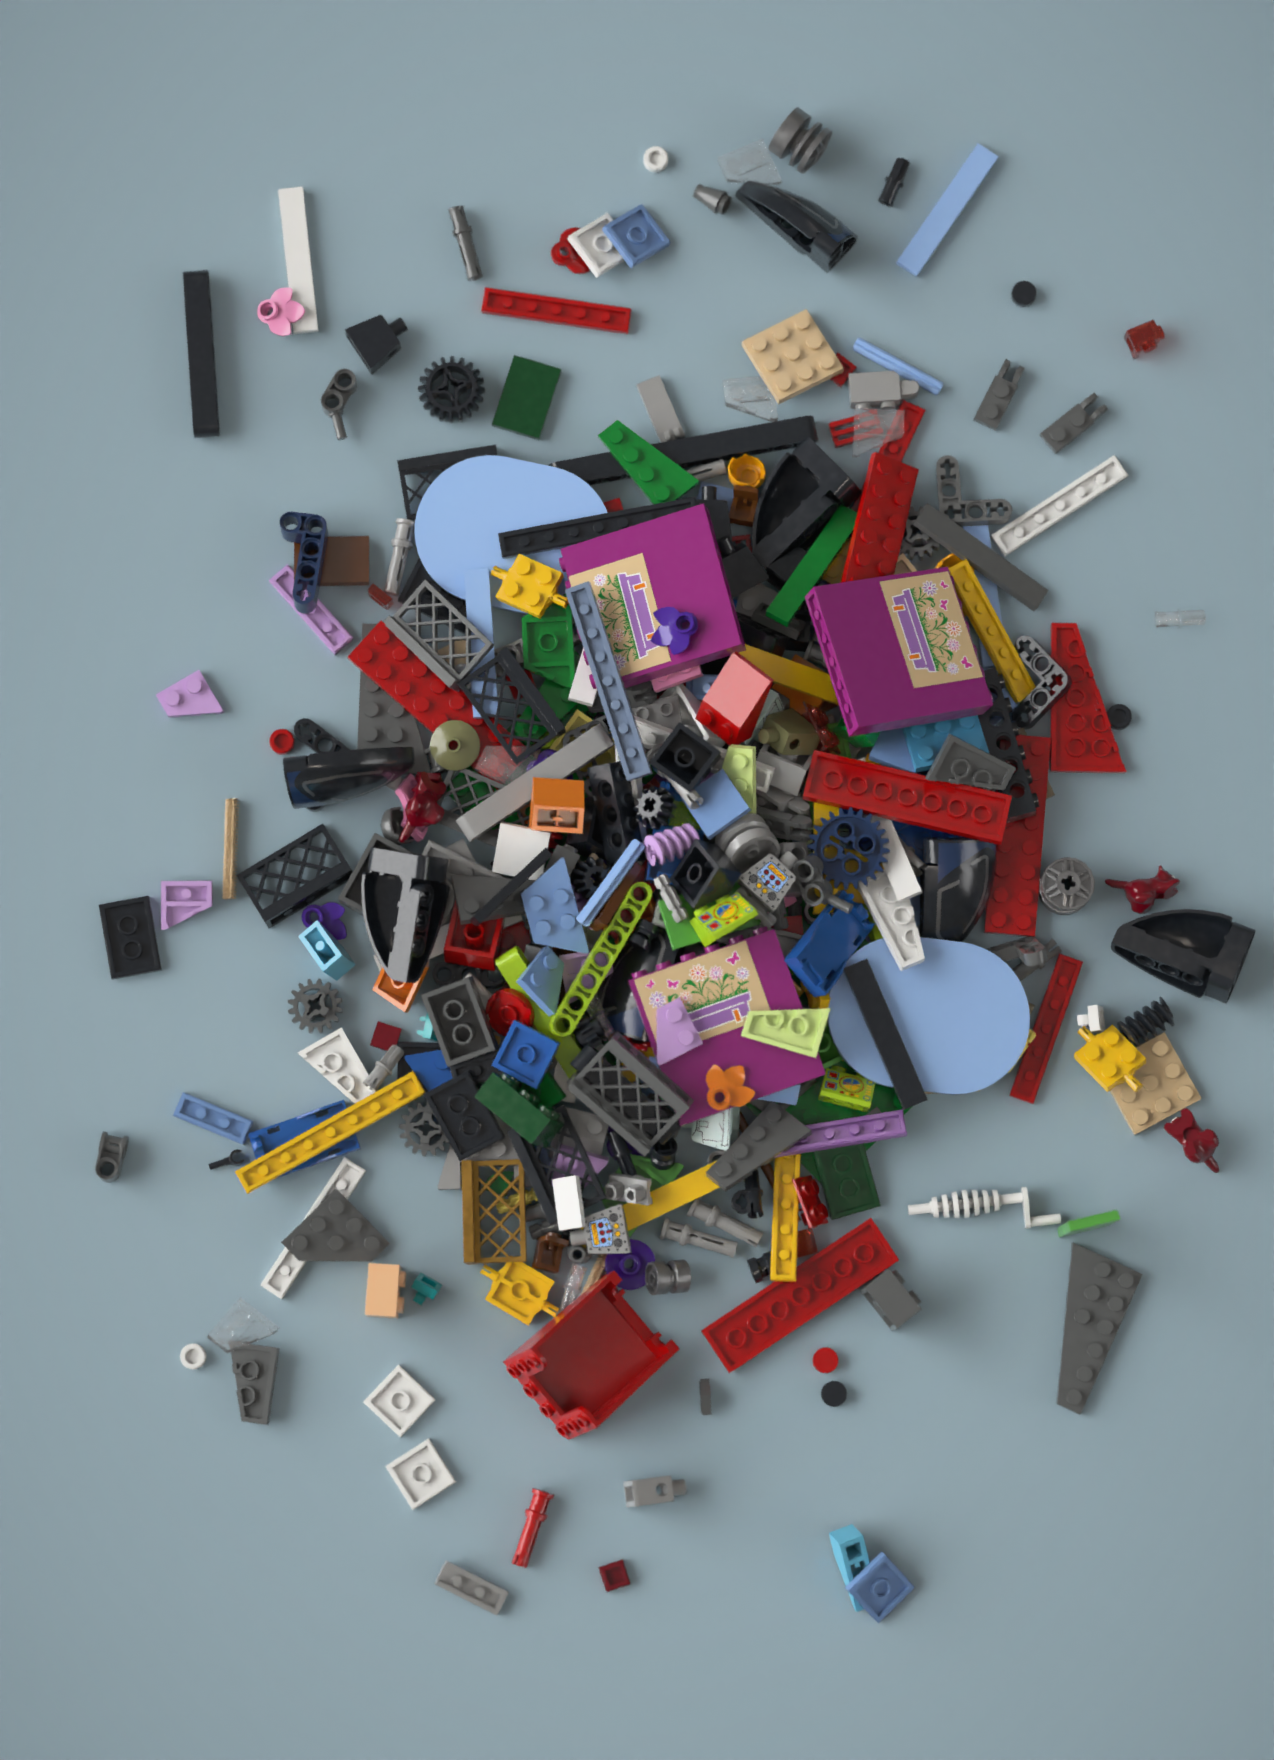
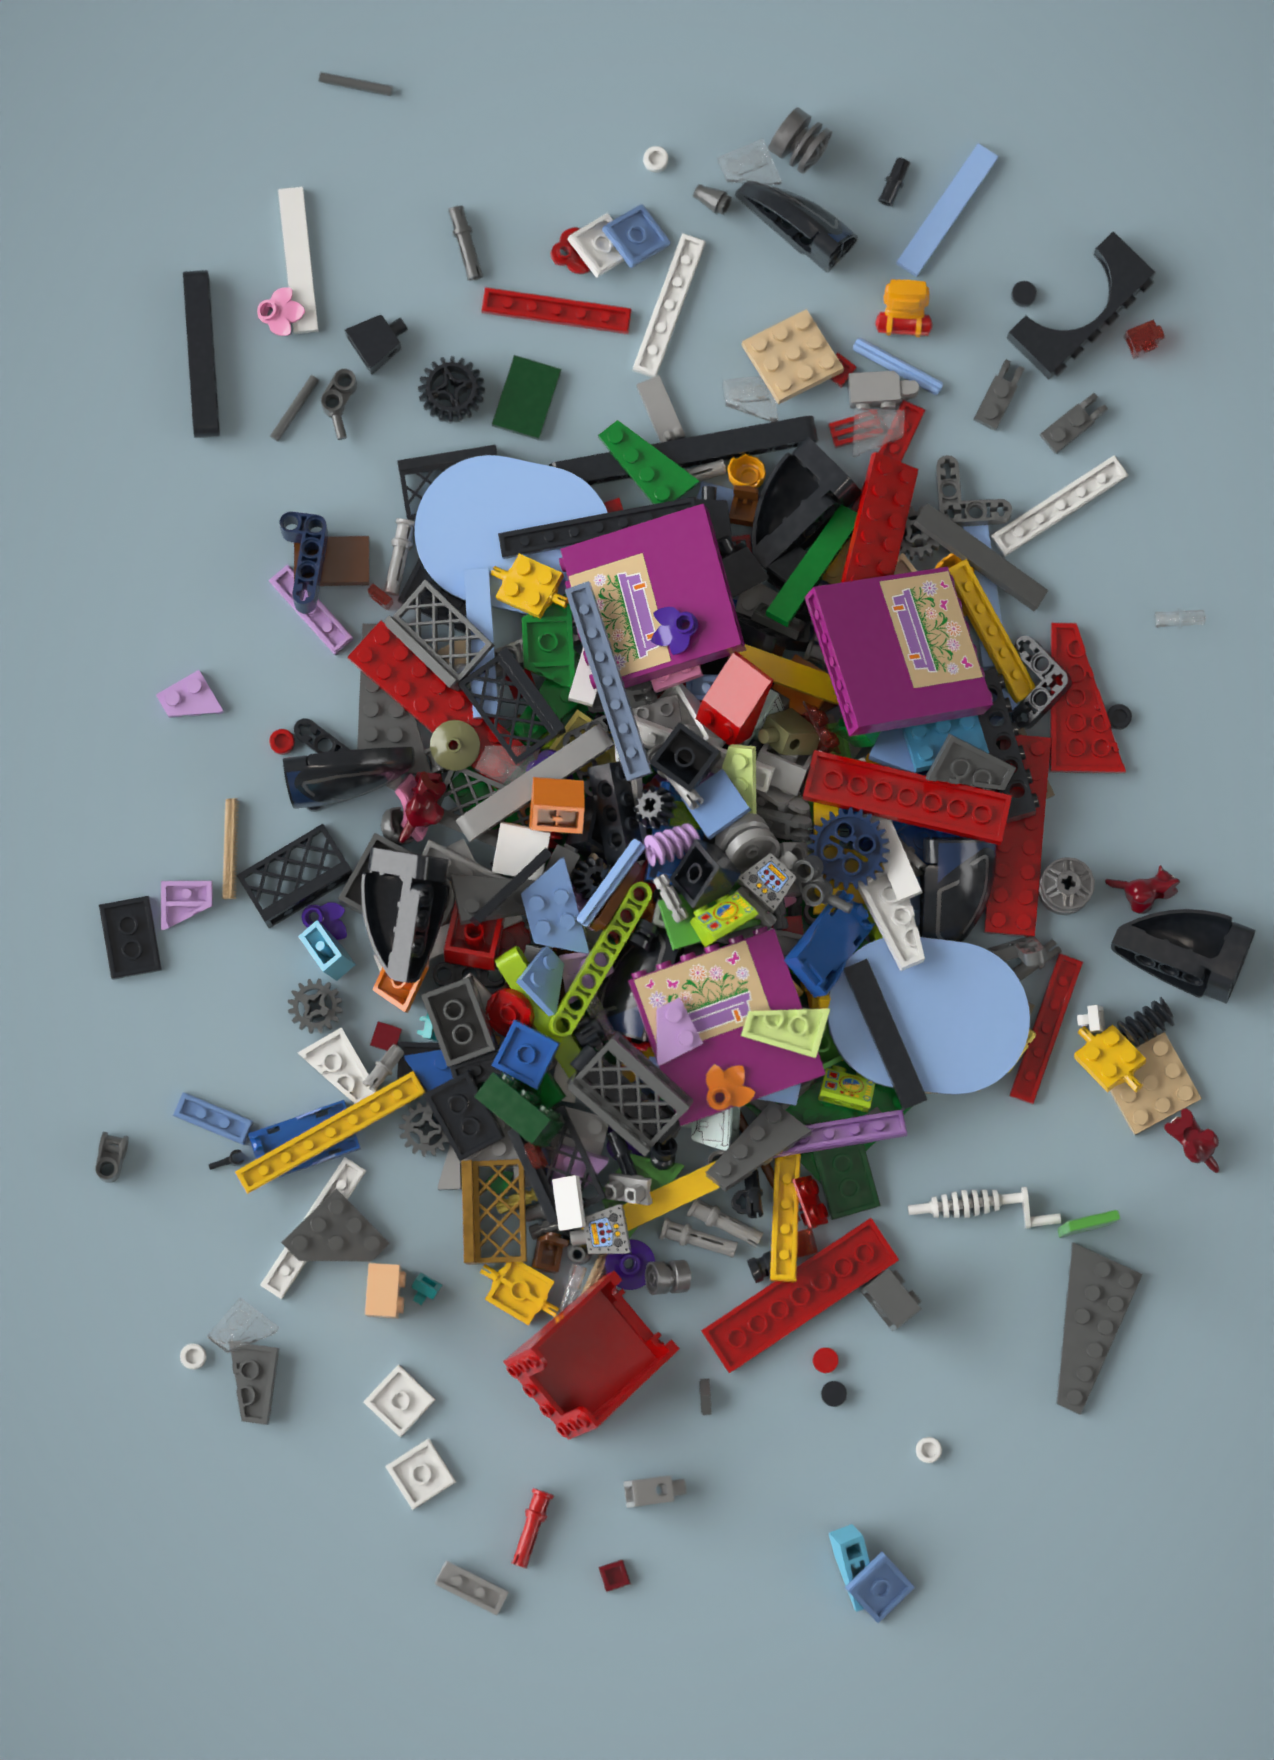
none -> dark grey bar [270,375,319,442]
none -> dark grey bar [319,72,393,96]
none -> clear red tile [524,1142,548,1169]
none -> white tile [633,233,706,378]
none -> light orange piece [875,279,933,338]
none -> white tile [916,1437,942,1463]
none -> black arch [1006,231,1155,380]

